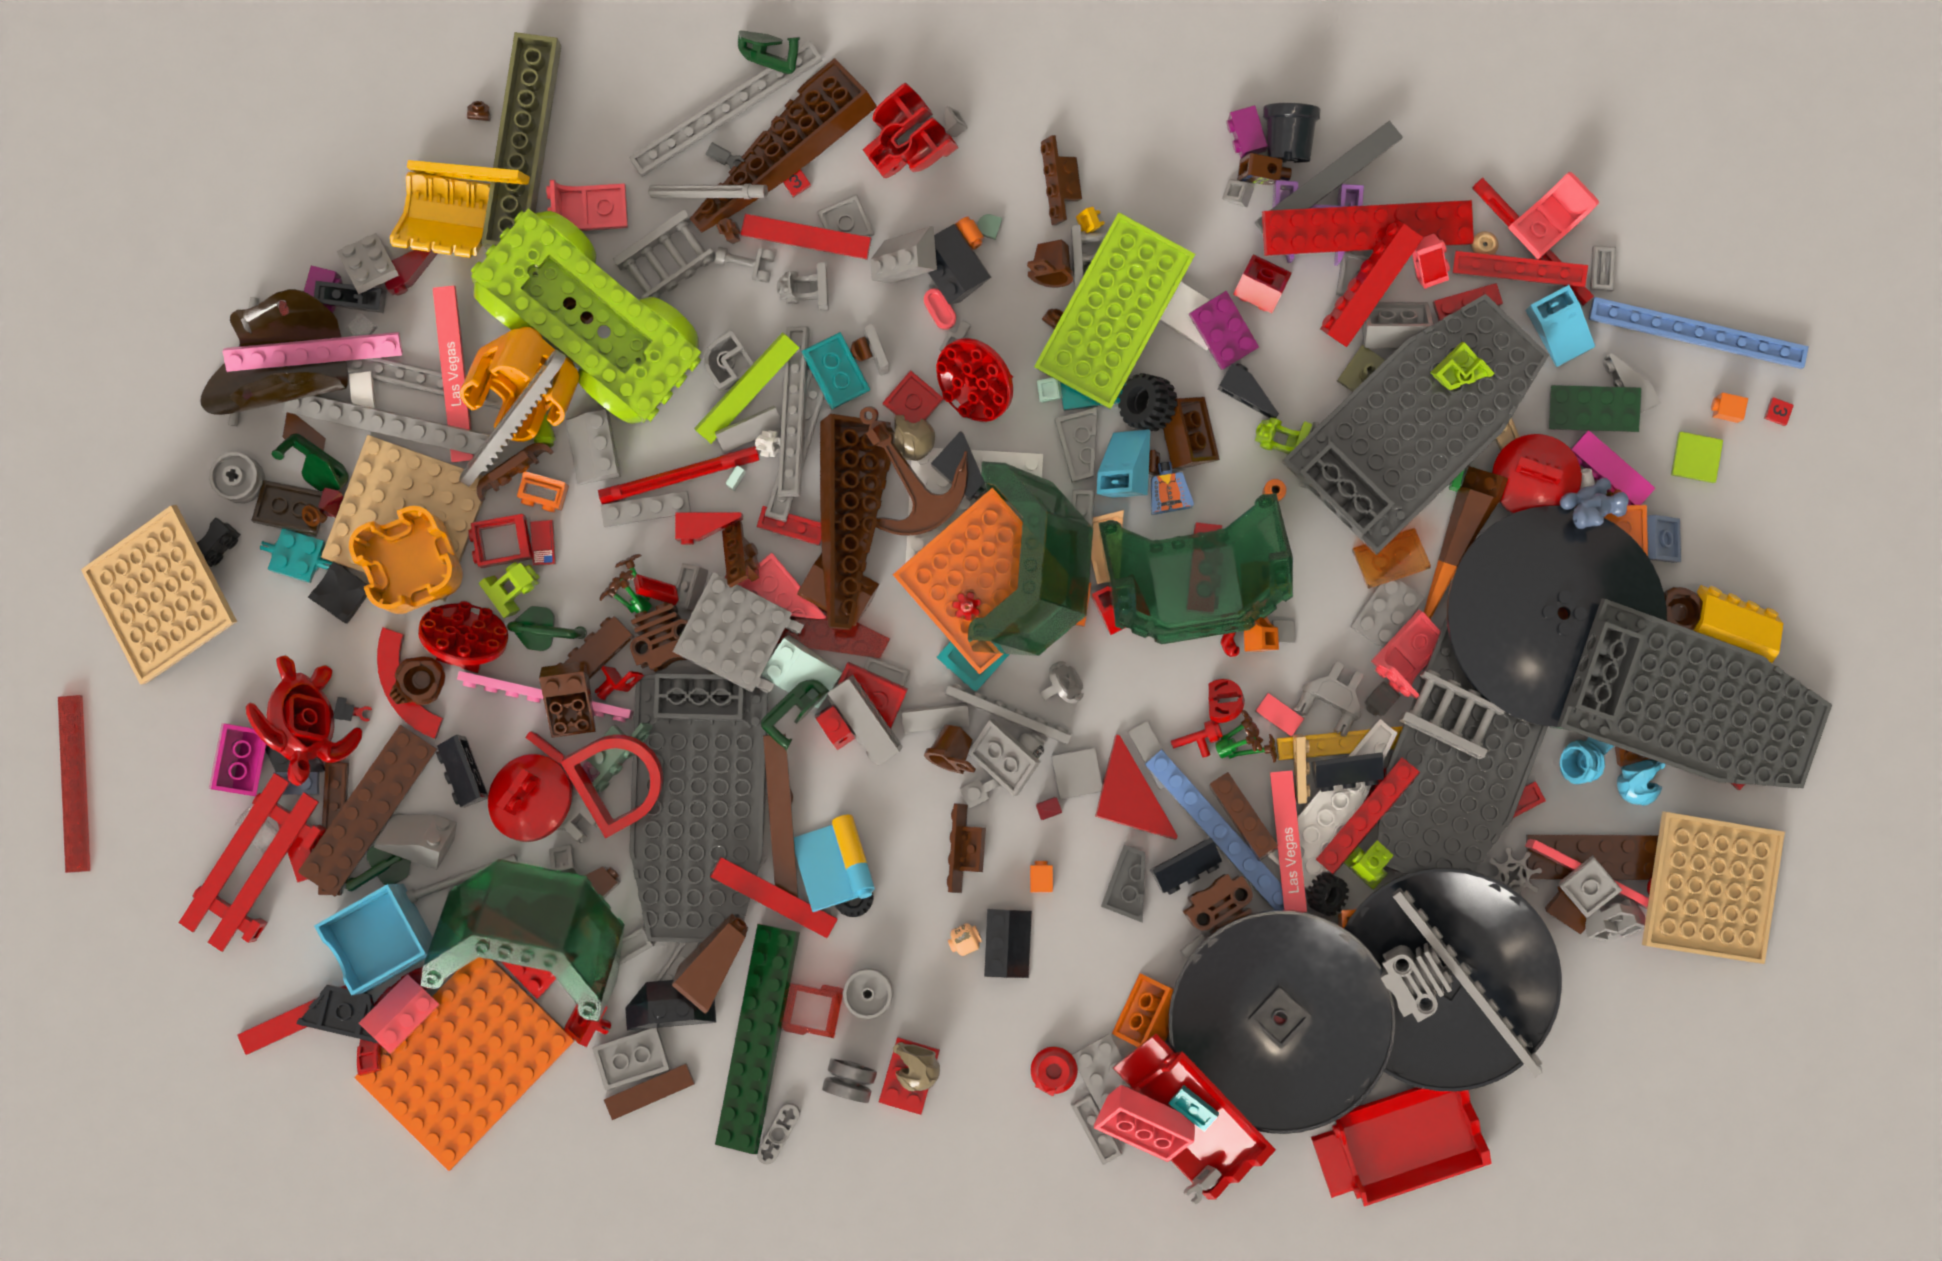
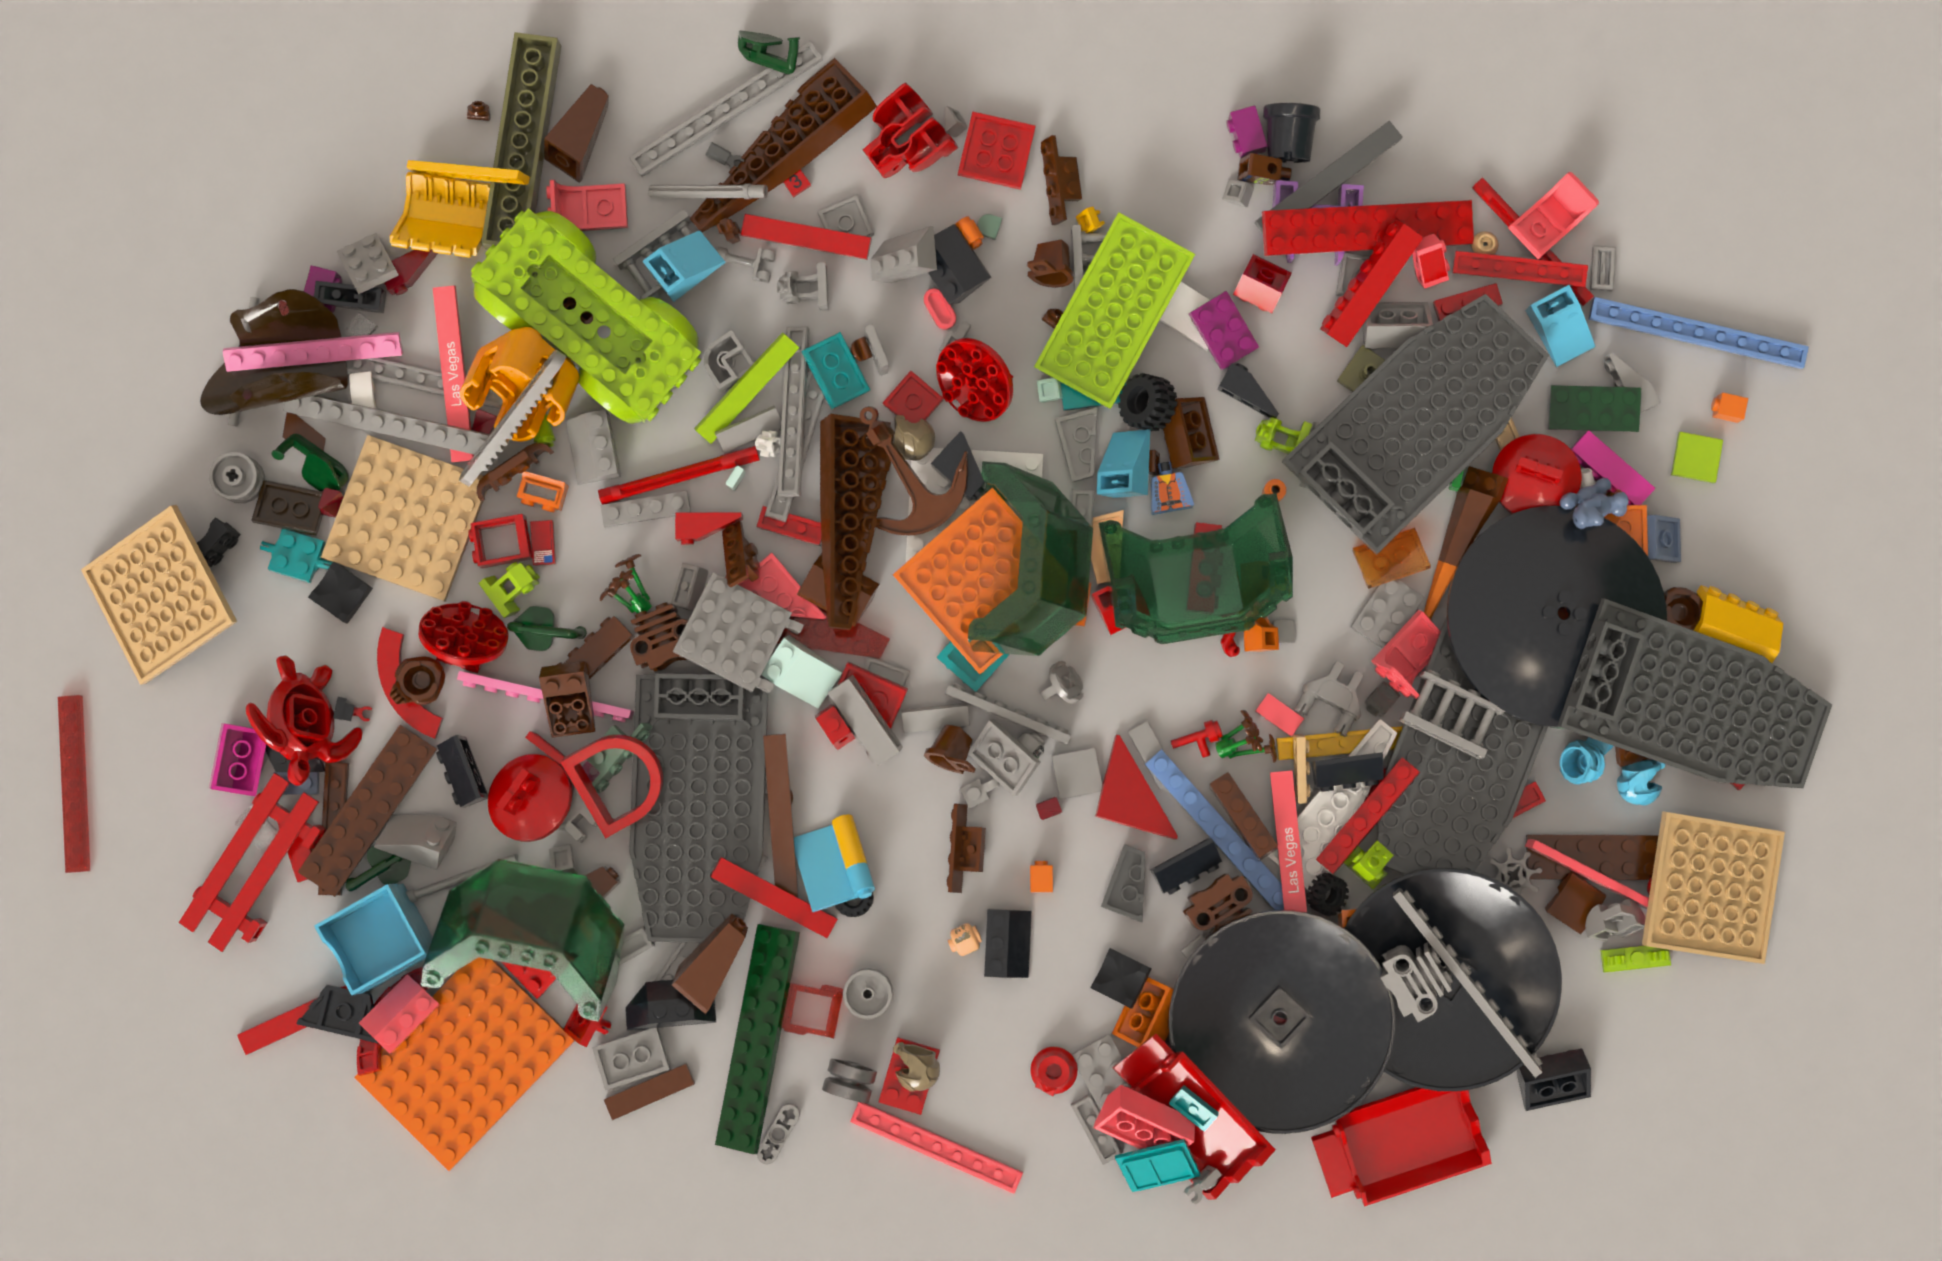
reddish brown plate [302,503,328,527] -> none
light orange piece [349,506,463,614] -> none
red bracket [595,666,644,700] -> none
red tile [633,574,679,605] -> none
dark green piece [761,679,829,751] -> none
red plant [952,592,981,621] -> none
red piece [1208,679,1245,723] -> none
lime slope [1430,342,1495,390] -> none
light grey tile [1557,855,1622,918] -> none
red tile [1764,397,1794,426] -> none
none -> dark red slope [472,409,497,434]
none -> reddish brown slope [544,84,609,183]
none -> medium azure slope [643,231,726,302]
none -> coral tile [850,1102,1023,1193]
none -> red plate [958,111,1036,190]
none -> black brick [1090,948,1152,1009]
none -> teal piece [1115,1139,1201,1192]
none -> black slope [1517,1048,1591,1111]
none -> lime plate [1600,945,1671,973]

